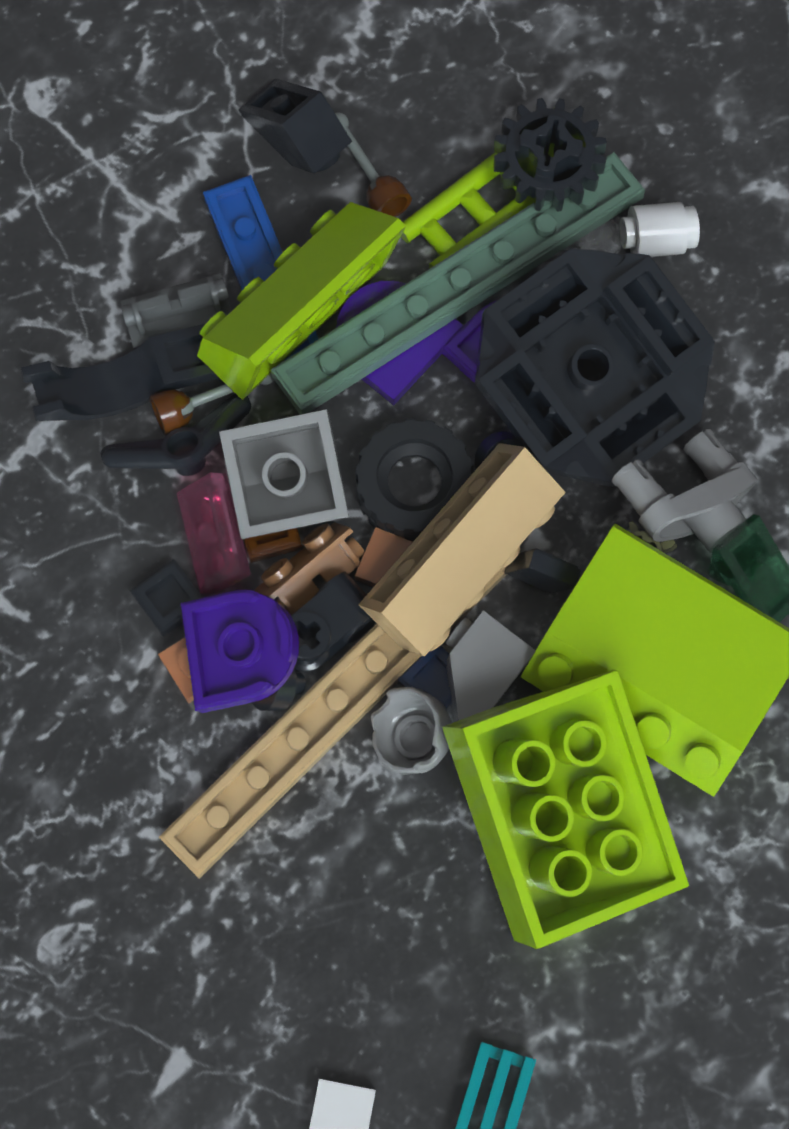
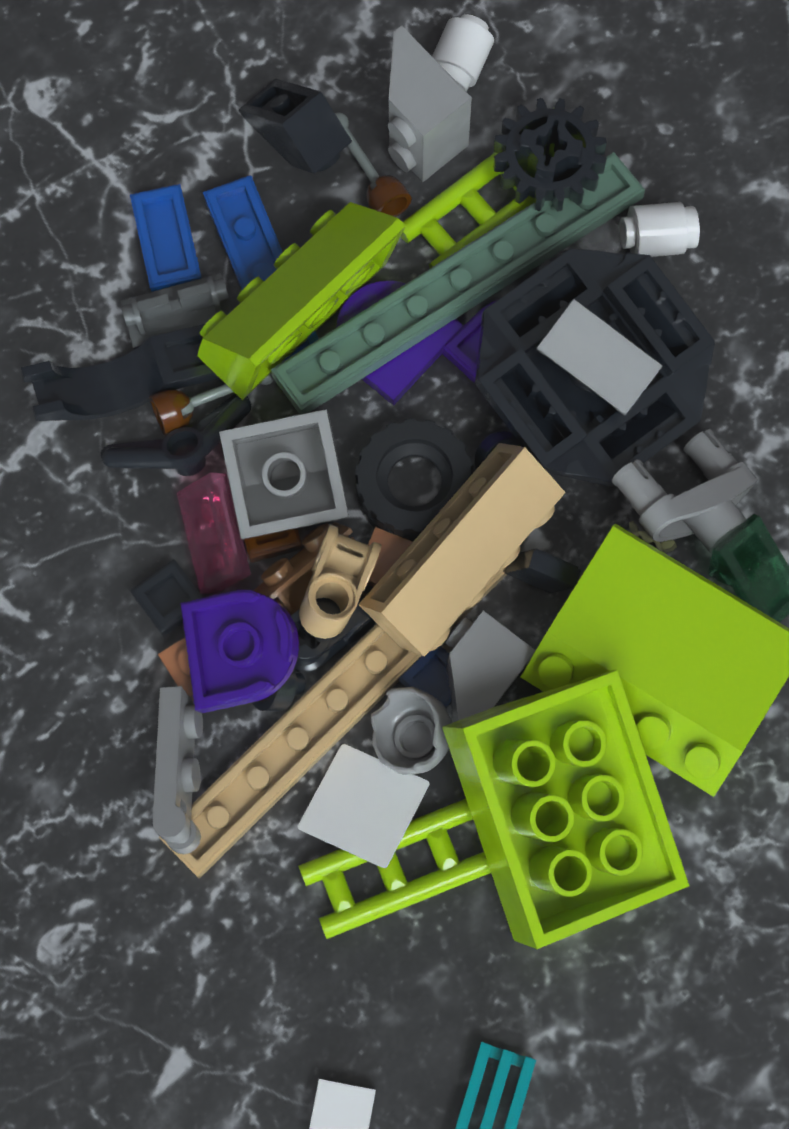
none -> blue tile [130,184,202,292]
none -> light grey plate [153,686,203,854]
none -> white sticker [298,744,429,868]
none -> lime bar [298,798,491,939]
none -> tan piece [299,524,382,639]
none -> light grey slope [388,25,472,182]
none -> white brick [432,14,494,92]
none -> light grey hinge [536,299,662,415]

